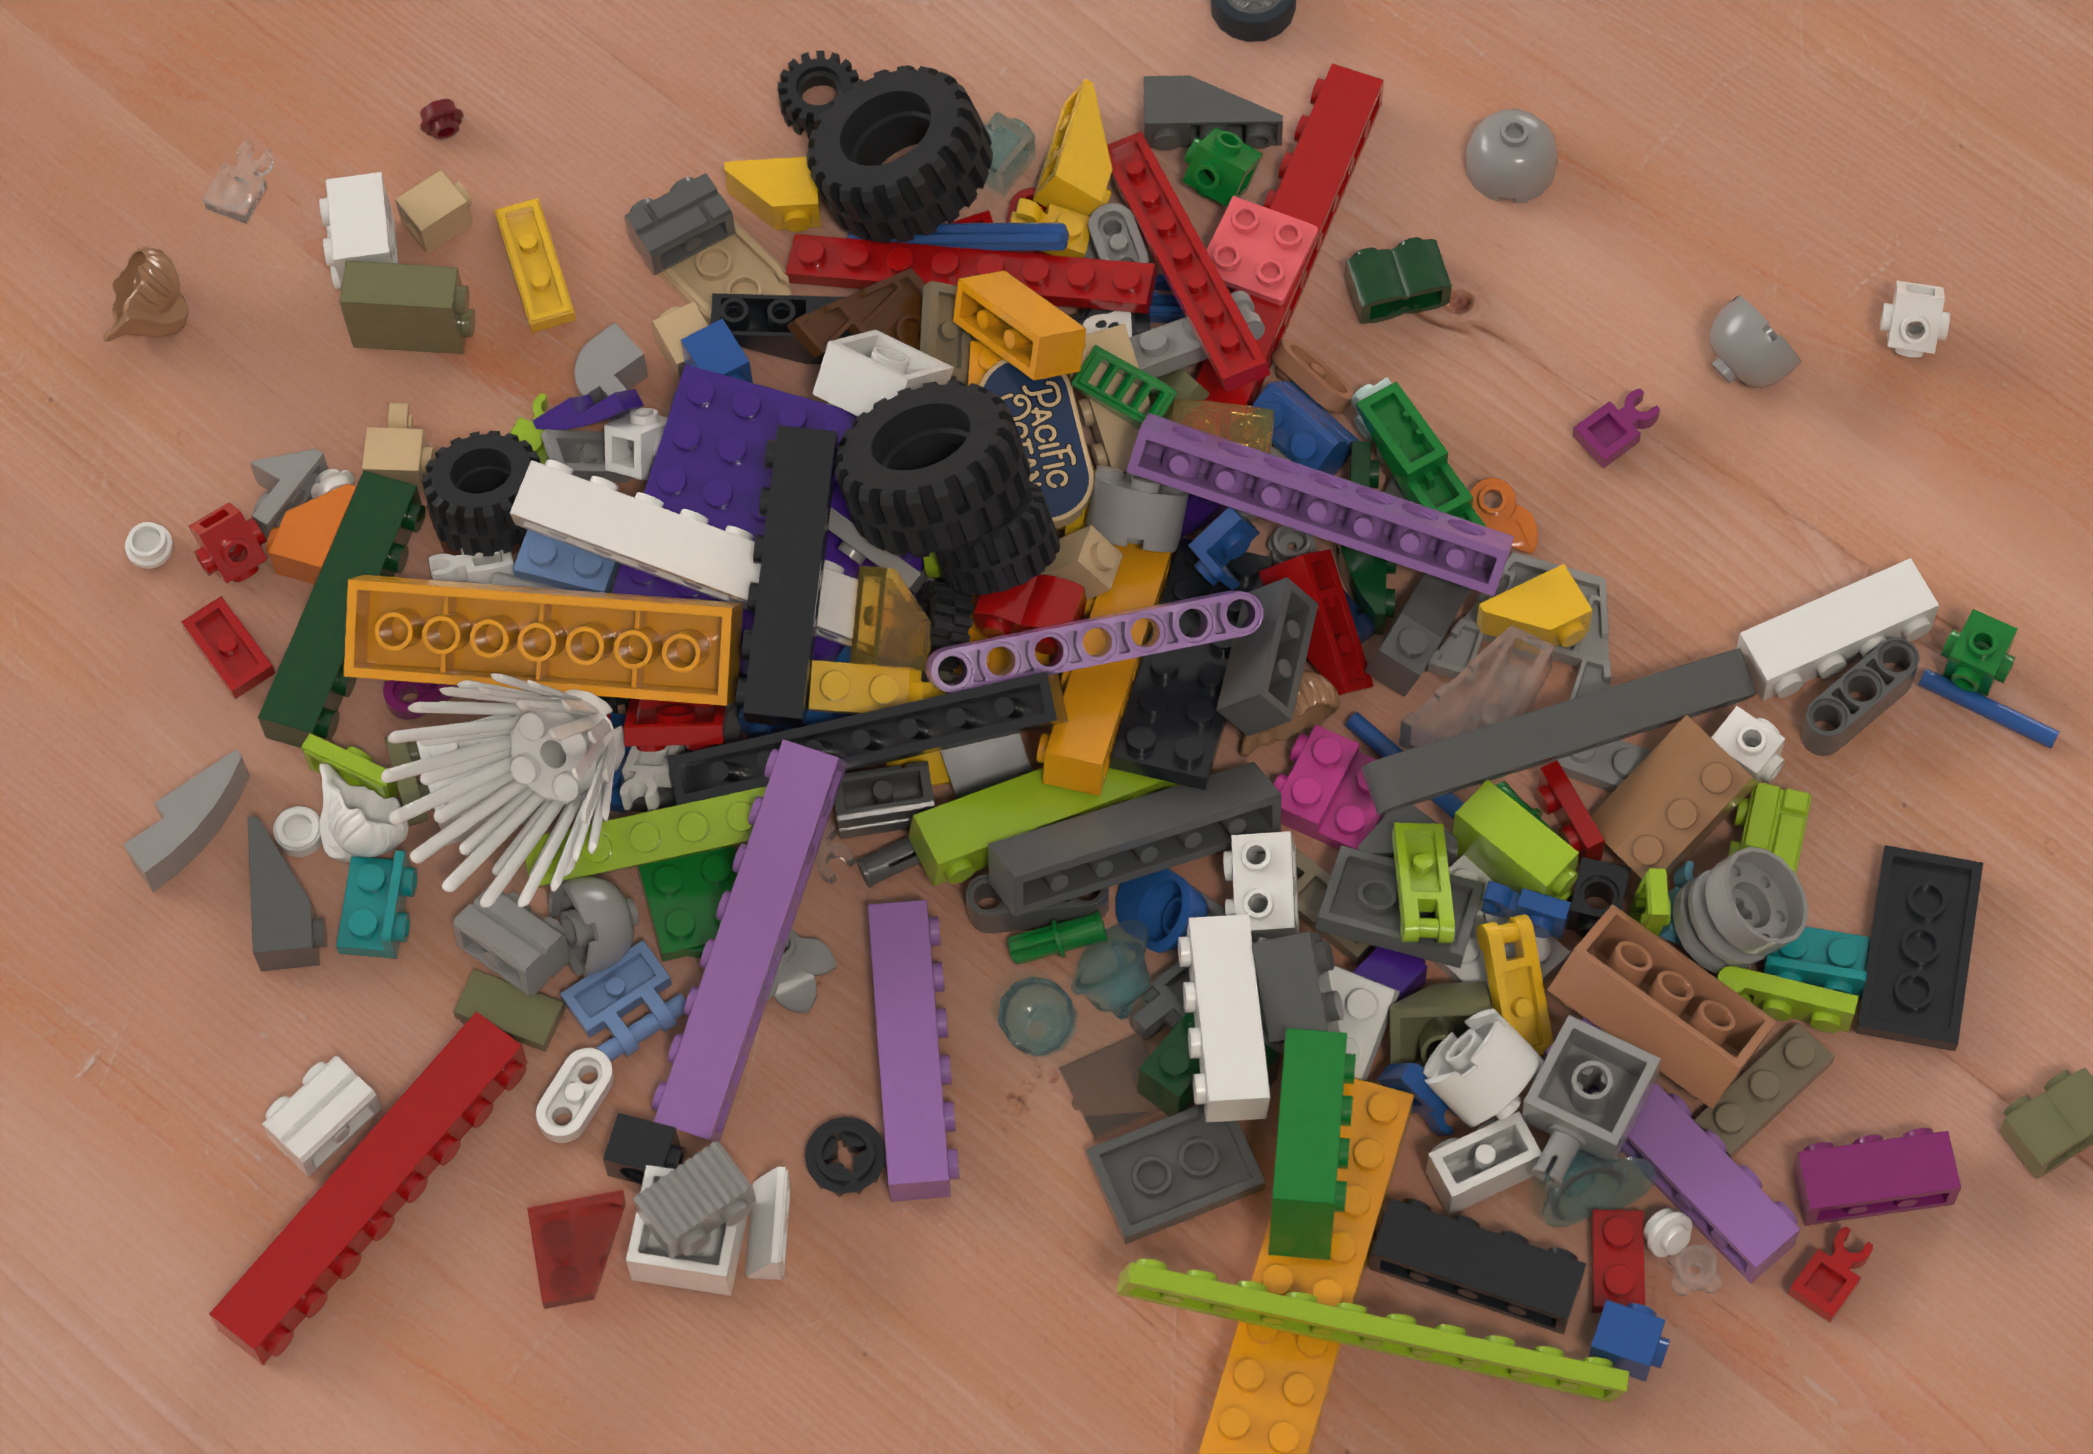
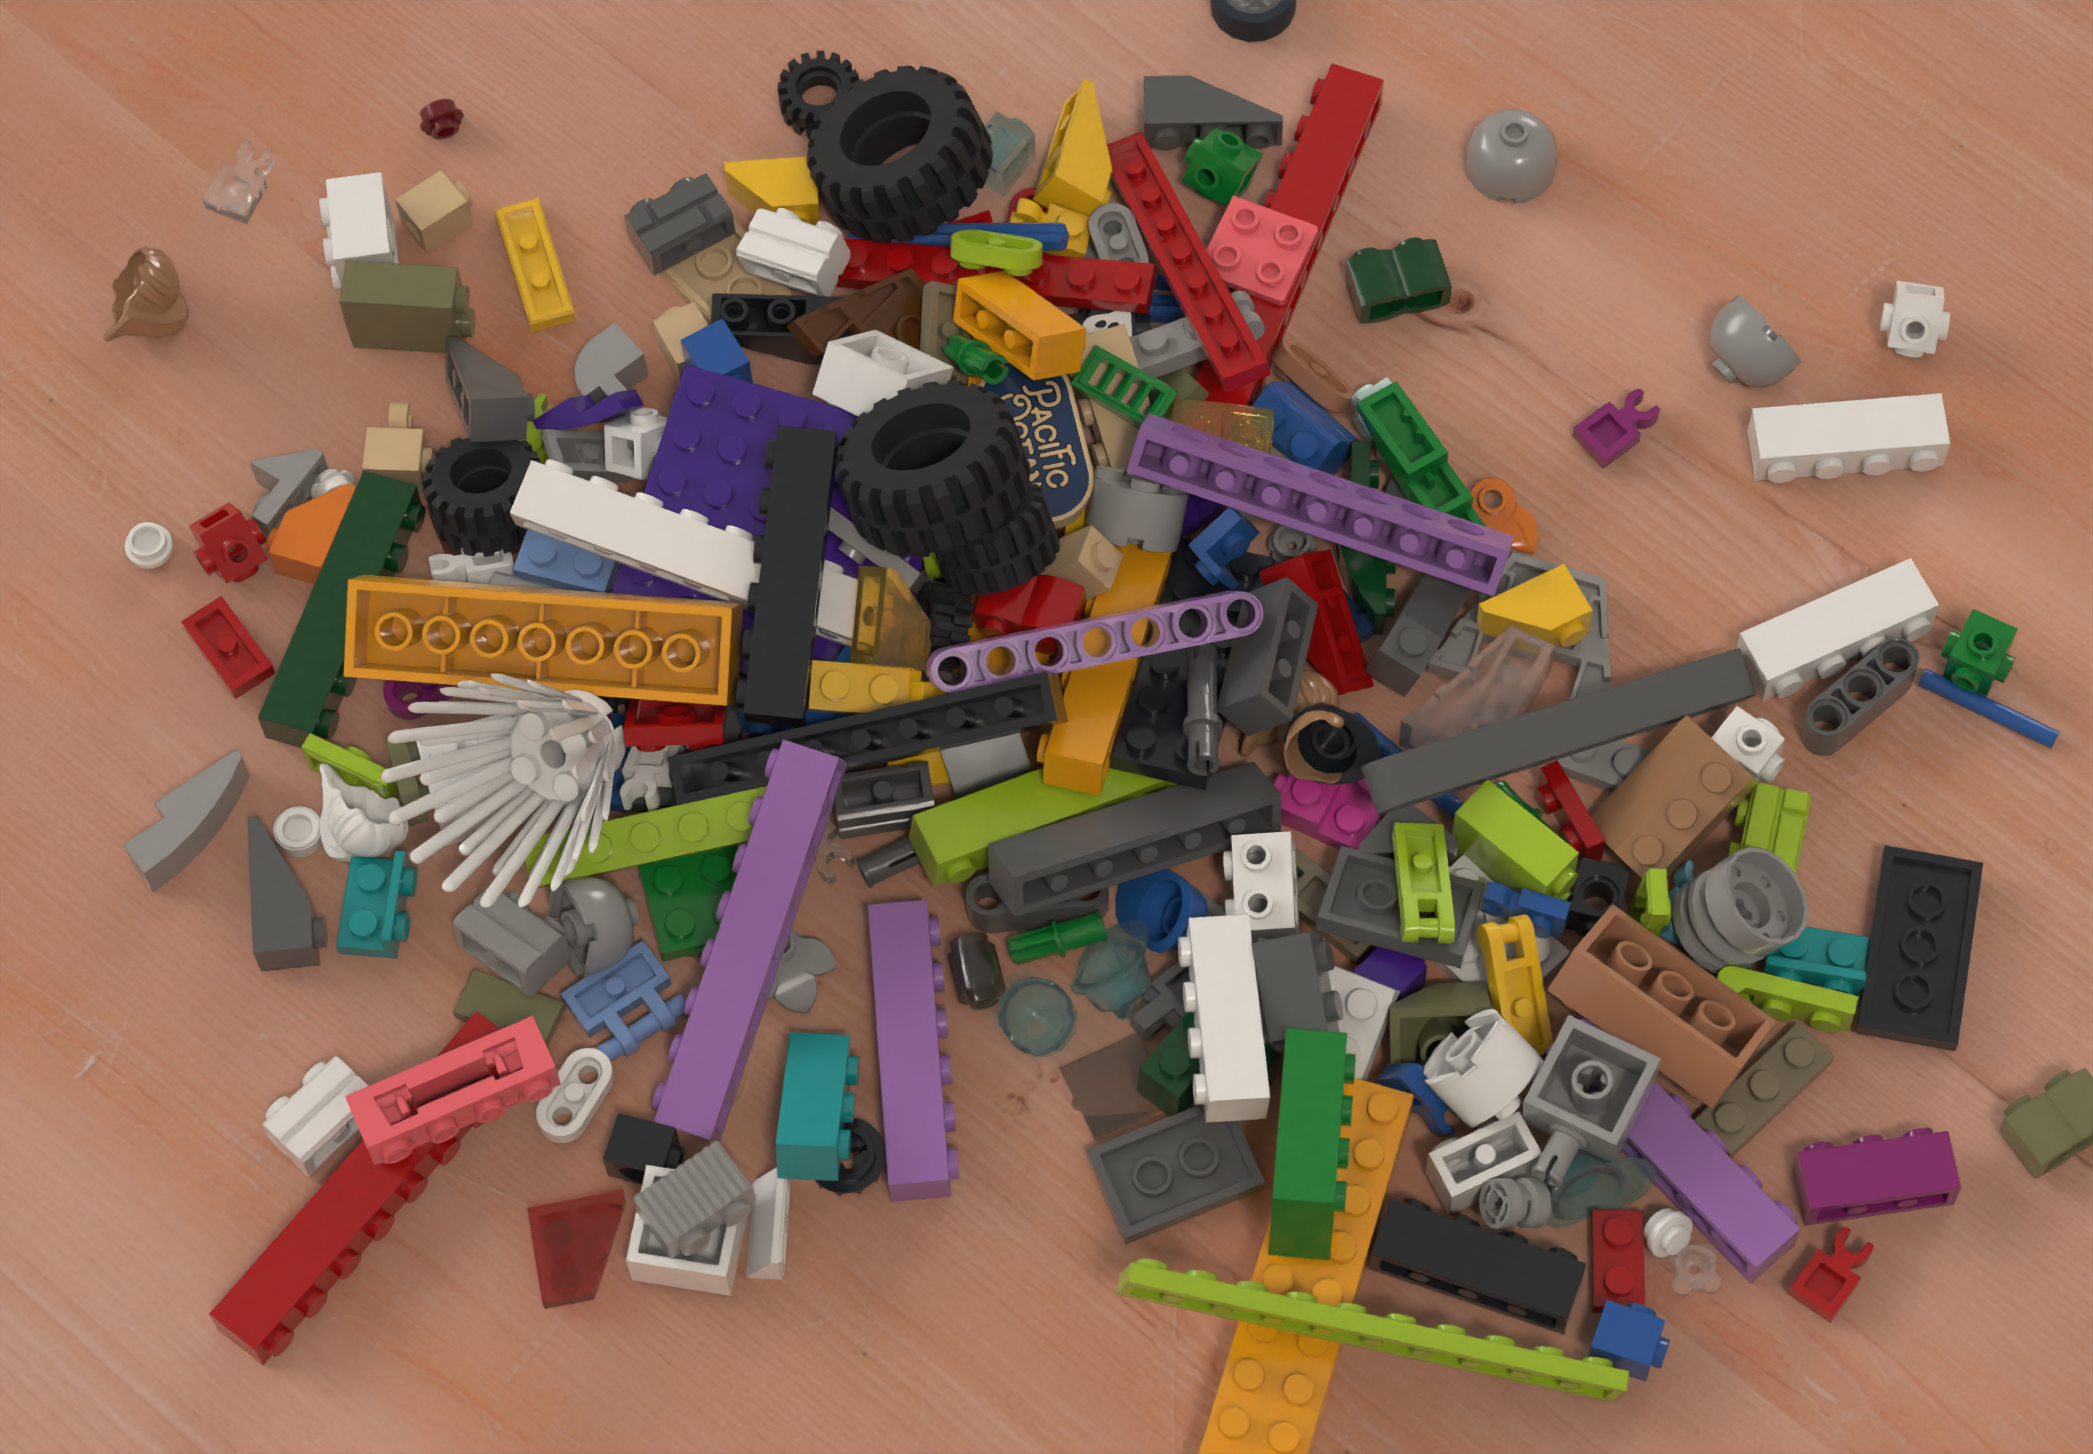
none -> coral brick [345,1016,561,1166]
none -> dark grey slope [445,336,535,443]
none -> white brick [736,208,851,296]
none -> teal brick [775,1032,860,1181]
none -> green axle [943,334,1009,384]
none -> clear smoke brick [947,932,1006,1010]
none -> lime plate [950,229,1043,276]
none -> dark grey pin [1183,643,1223,776]
none -> black piece [1284,704,1380,785]
none -> light grey wheel [1479,1178,1551,1229]
none -> white brick [1747,393,1950,483]

